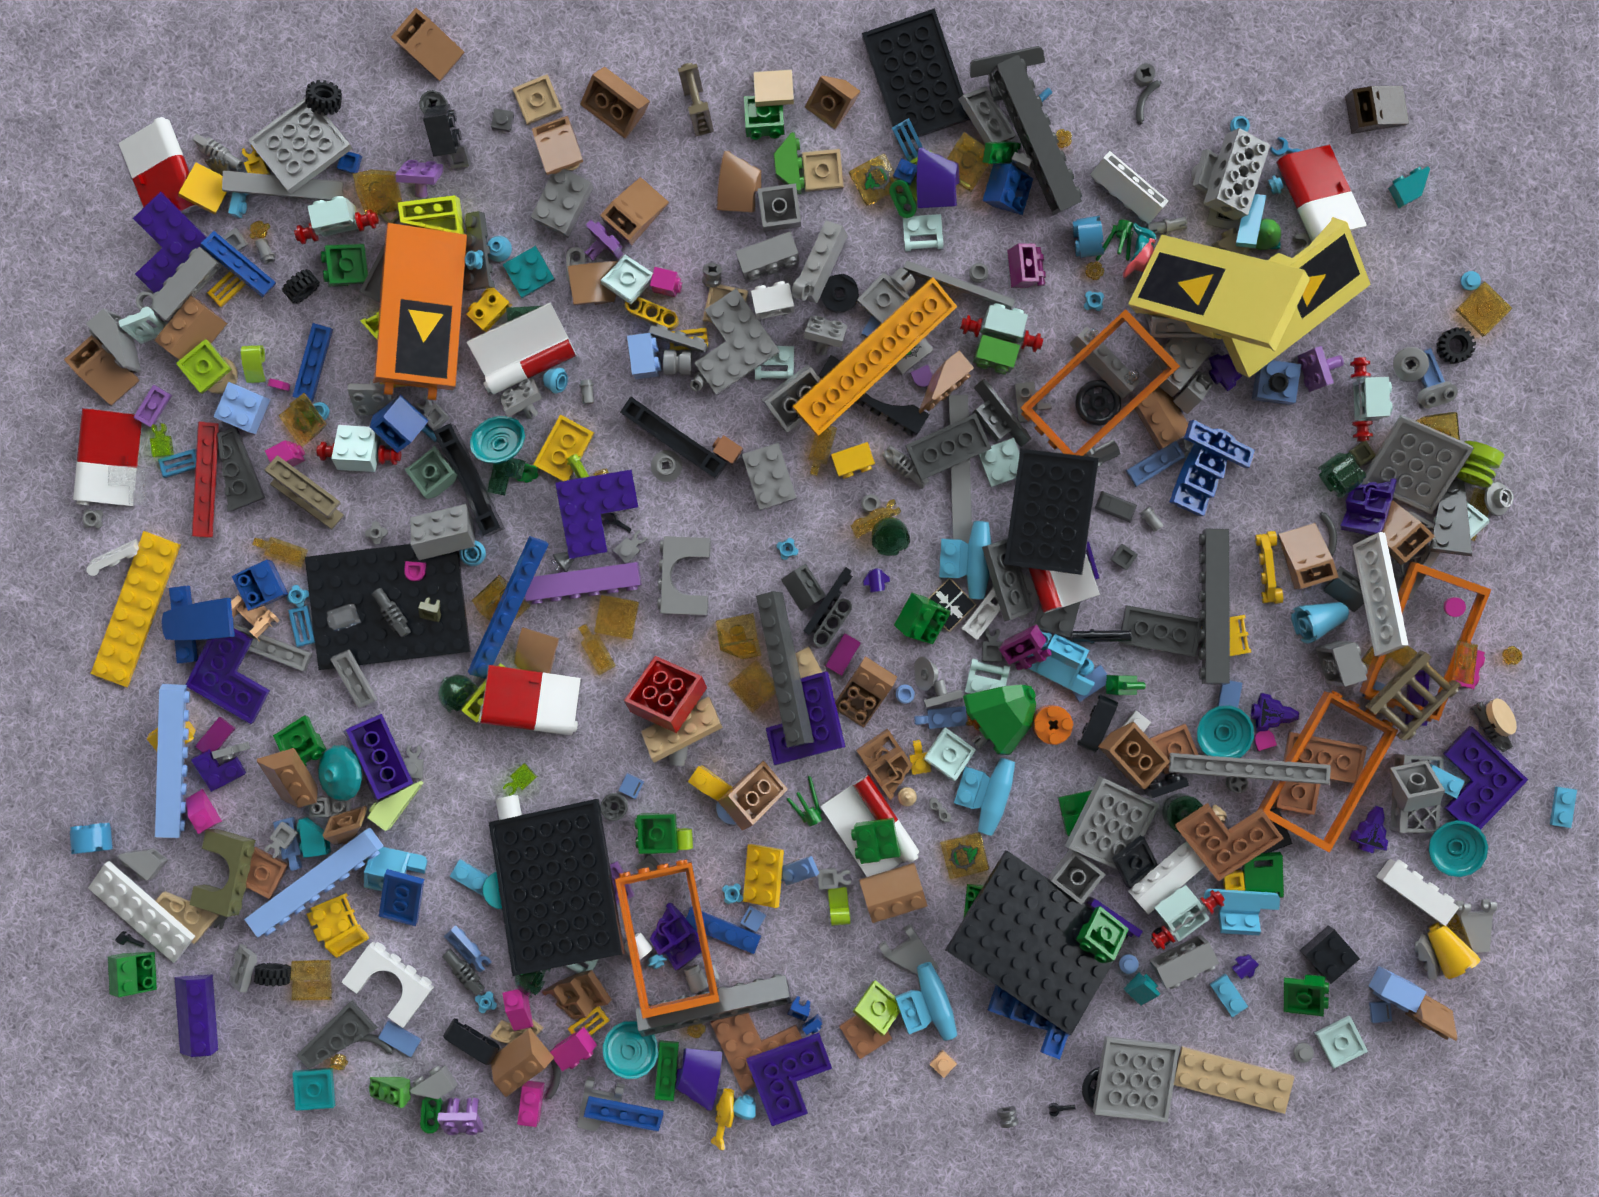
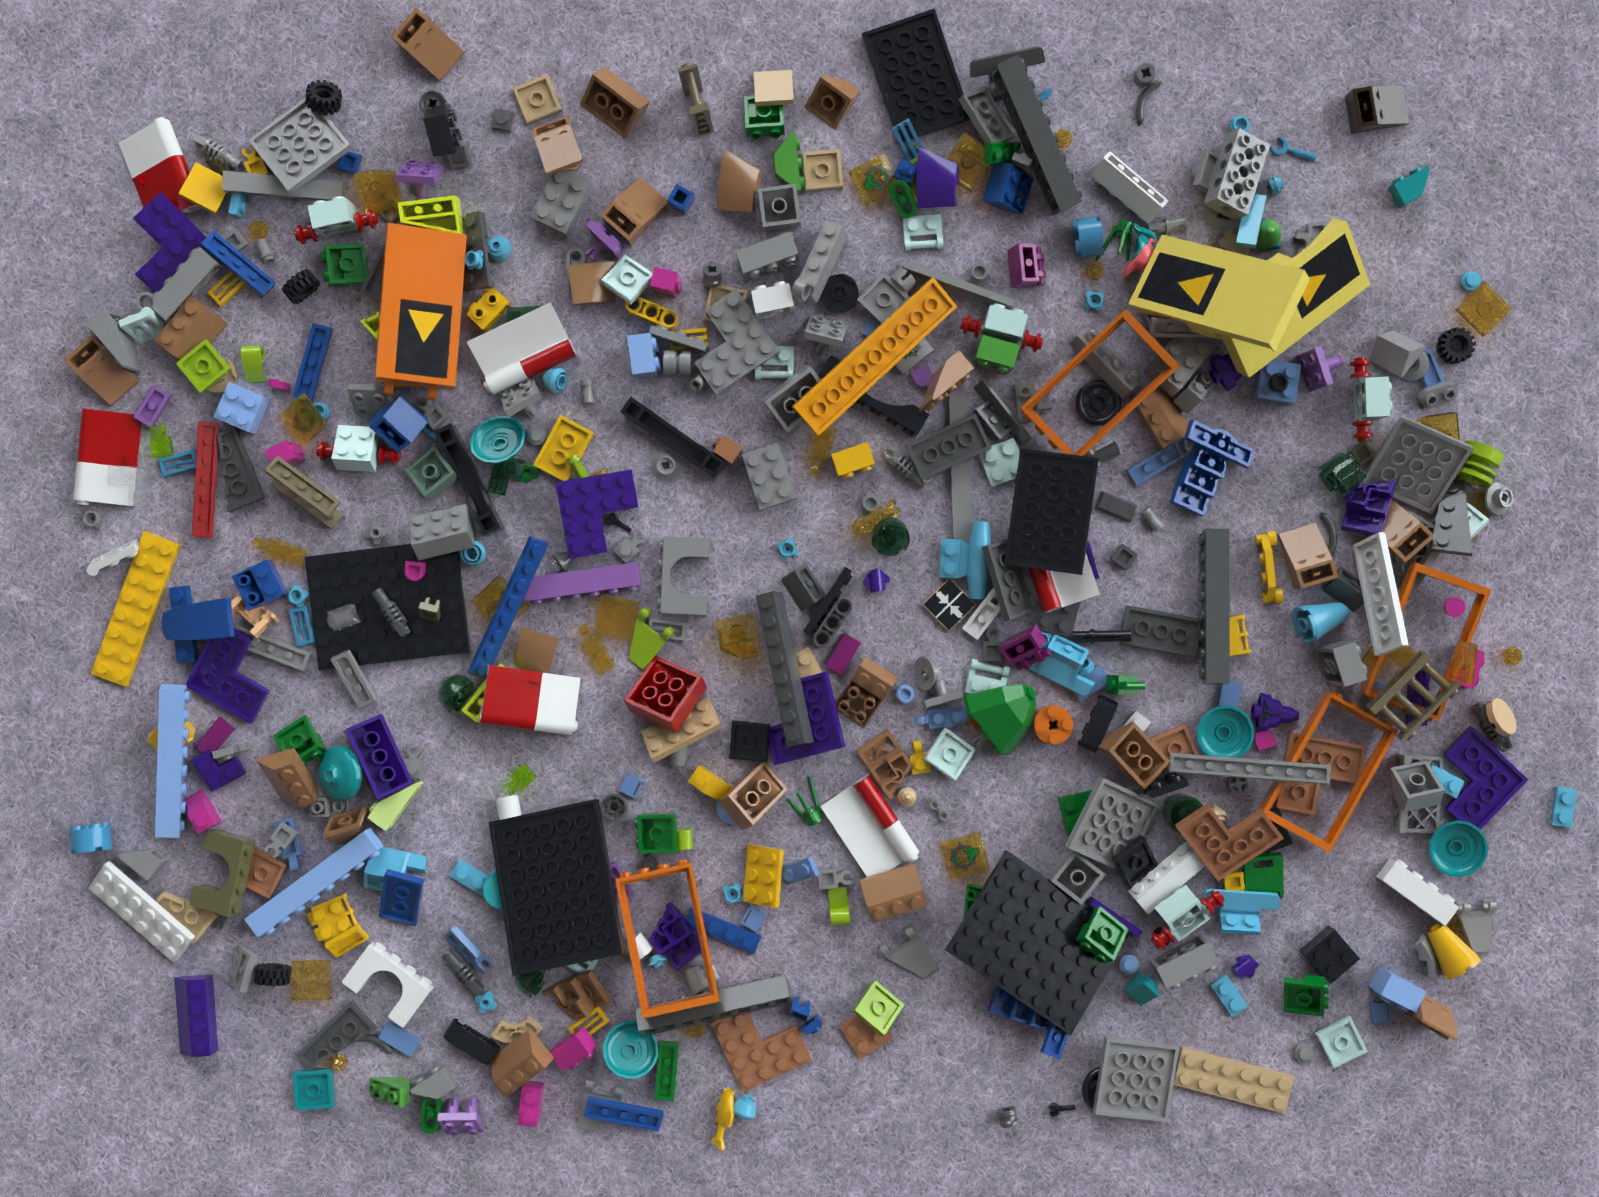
green slope [107,952,157,998] -> none
black hand [115,931,145,948] -> none
teal slope [297,817,331,858] -> none
teal plate [502,245,555,298] -> none
dark pink slope [502,988,533,1031] -> none
dark grey piece [545,1059,561,1100] -> none
dark purple slope [676,1048,722,1111] -> none
clear yellow slope [728,659,776,713] -> none
dark purple plate [746,1033,832,1126] -> none
green plate [851,818,901,864] -> none
green slope [894,592,951,644] -> none
medium azure plate [895,962,957,1041] -> none
light nougat plate [930,1050,957,1078] -> none
medium azure plate [954,758,1015,836] -> none
door [1276,144,1367,242] -> none
dark purple rock [1349,806,1388,853] -> none
none -> light grey plate [527,426,547,445]
none -> lime flag [629,607,675,670]
none -> light grey tile [648,618,687,642]
none -> blue brick [667,184,695,215]
none -> black plate [729,720,770,762]
none -> light grey slope [1369,330,1426,378]

